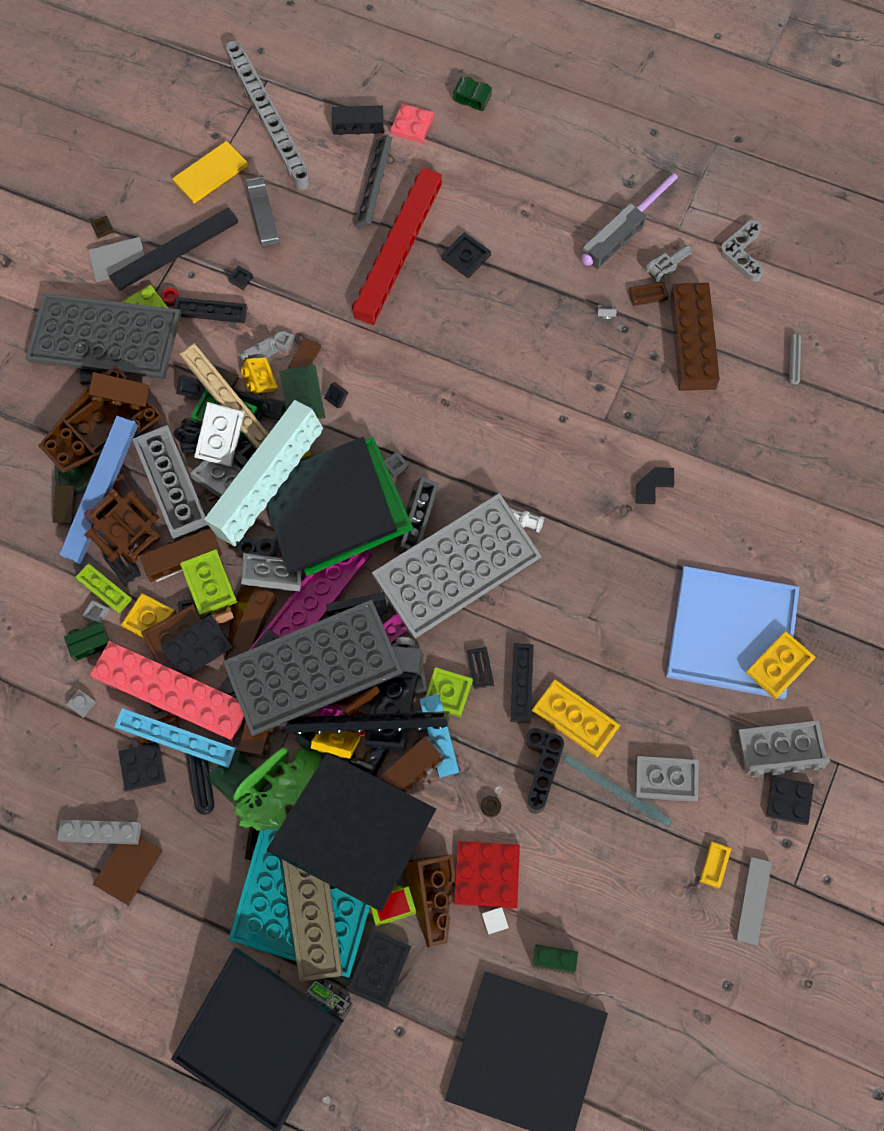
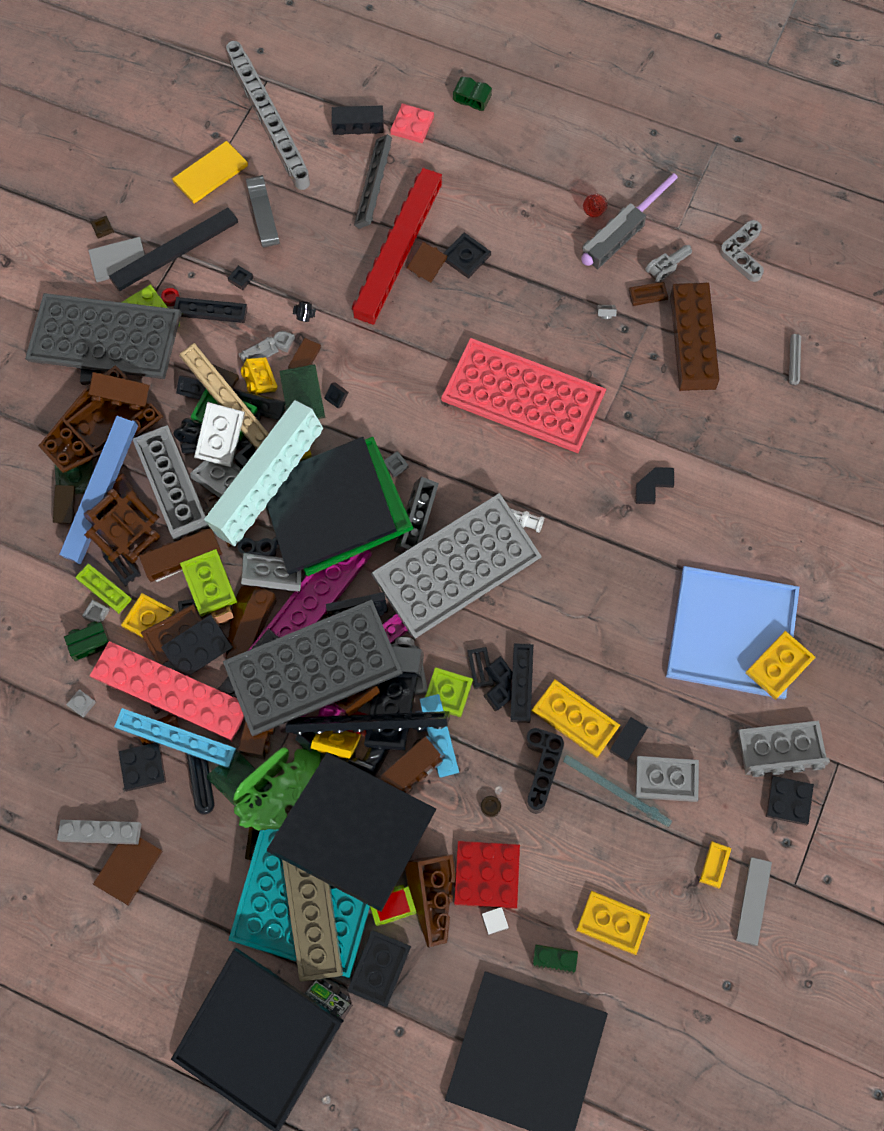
none -> black gear [293,301,316,322]
none -> reddish brown piece [407,242,448,283]
none -> coral plate [441,338,606,454]
none -> black tile [483,656,512,711]
none -> yellow tile [576,891,650,956]
none -> clear red head [583,193,608,217]
none -> black tile [610,717,648,762]

